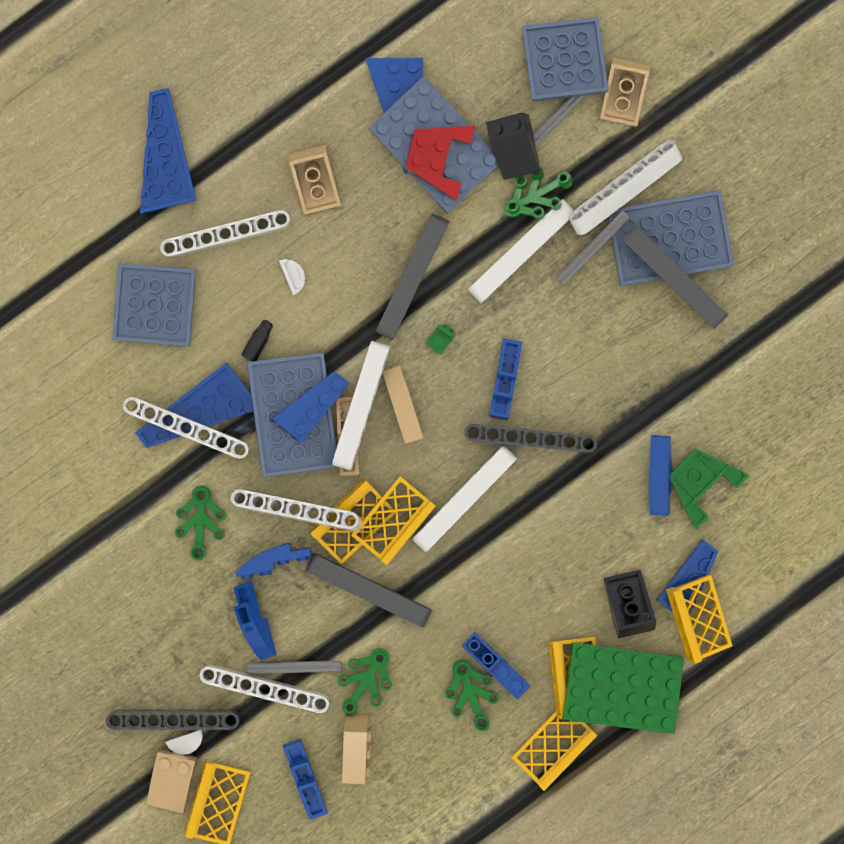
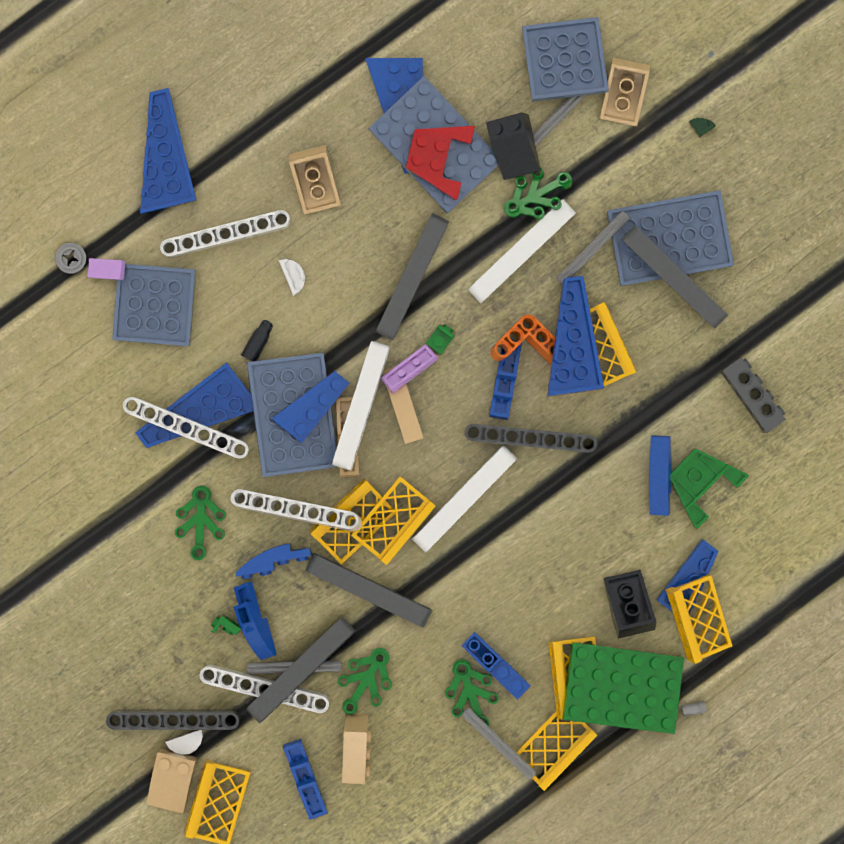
white beam [568,140,682,235] -> none
none -> light grey gear [55,243,86,274]
none -> lavender tile [88,258,126,280]
none -> green bracket [211,614,241,635]
none -> dark grey beam [246,617,356,724]
none -> lavender tile [381,344,438,394]
none -> light grey axle [462,708,536,779]
none -> orange beam [490,314,555,365]
none -> blue wing [547,276,604,397]
none -> yellow fence [590,302,637,391]
none -> light grey pin [681,700,707,717]
none -> dark green tile [689,118,716,138]
none -> dark grey brick [720,357,786,433]

